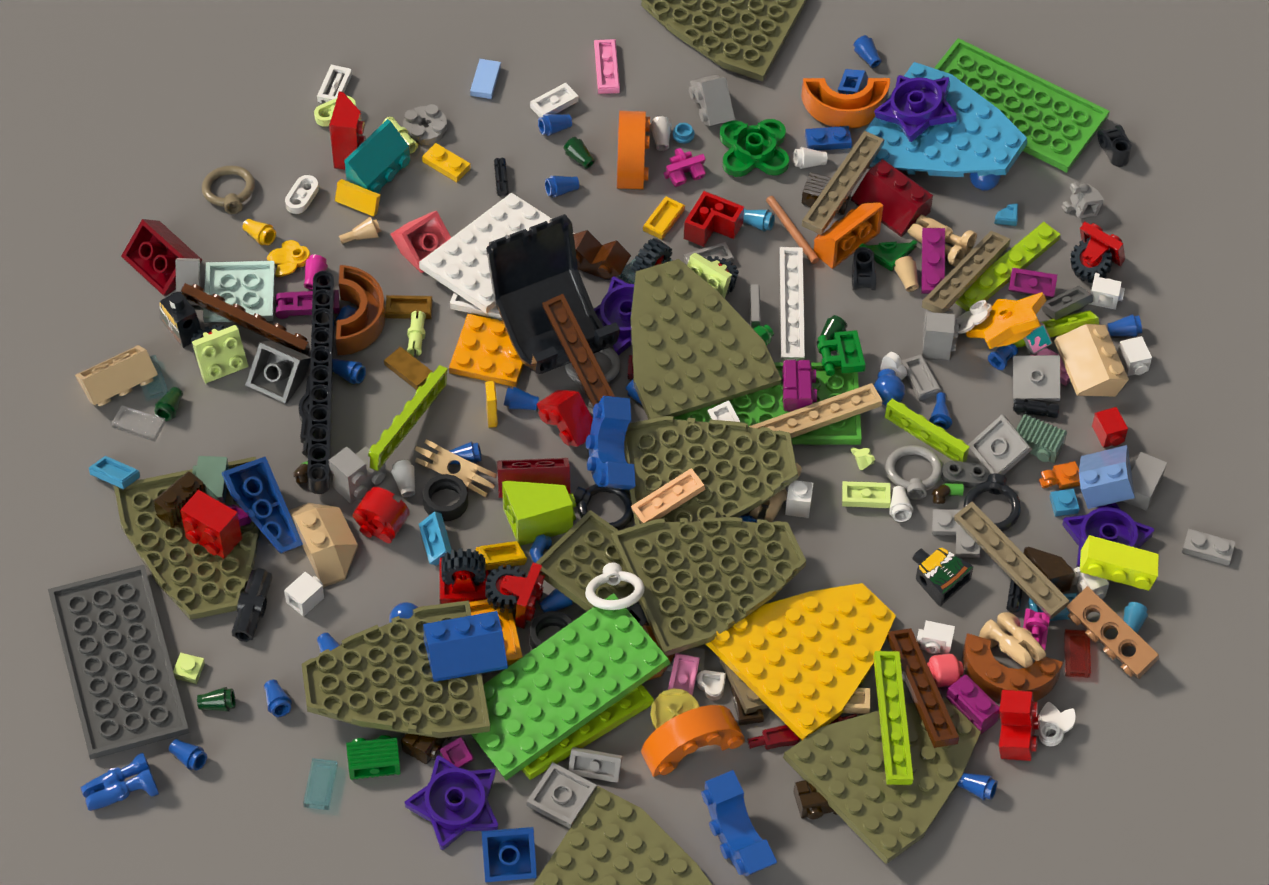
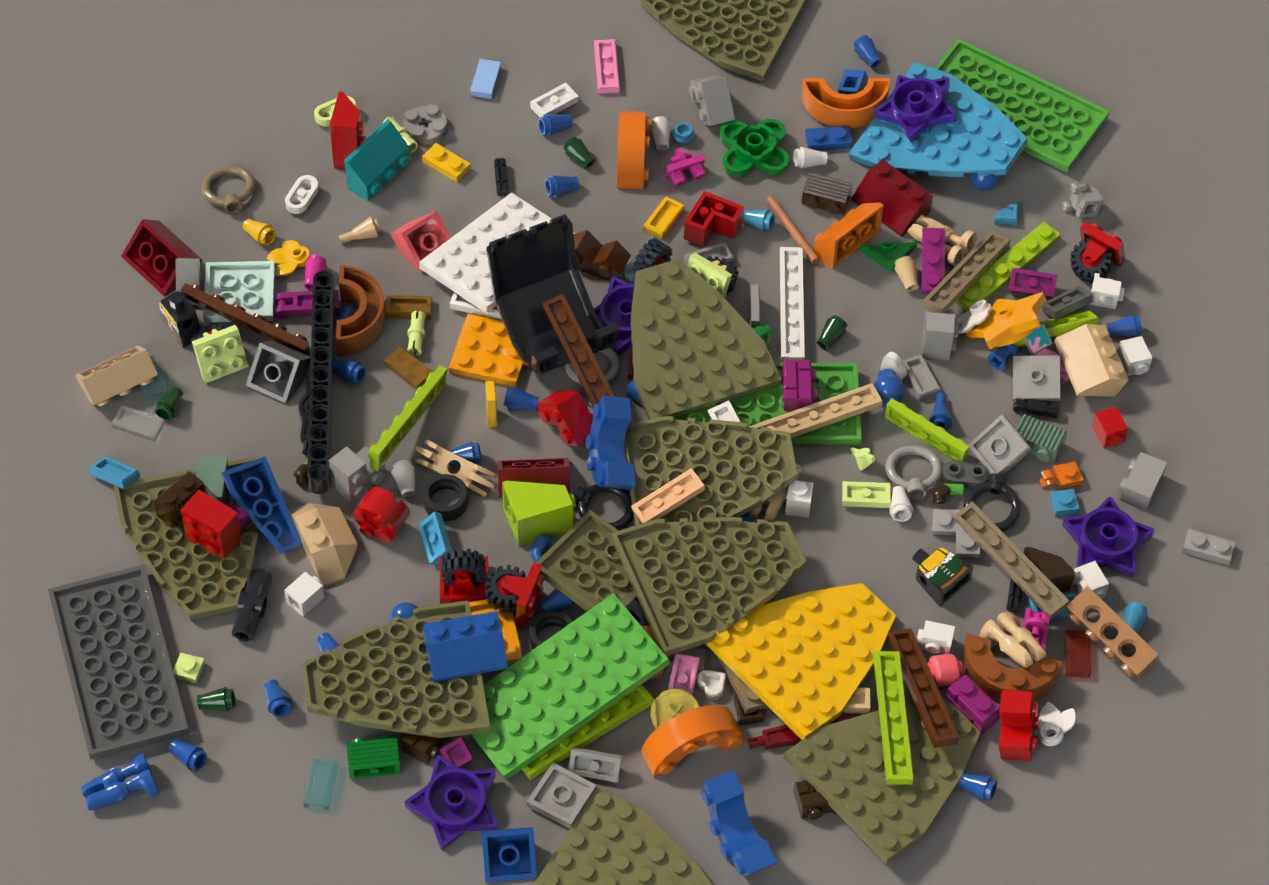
white tile [317,65,352,103] -> none
yellow tile [335,179,380,217] -> none
yellow tile [475,541,527,570] -> none
white piece [585,563,645,610] -> none
dark tan plate [802,131,884,235] -> none
green plate [817,330,866,376] -> none
black piece [852,247,876,290] -> none
medium blue slope [1079,445,1135,509] -> none
neon yellow brick [1080,535,1159,591] -> none
black piece [1097,125,1132,167] -> none

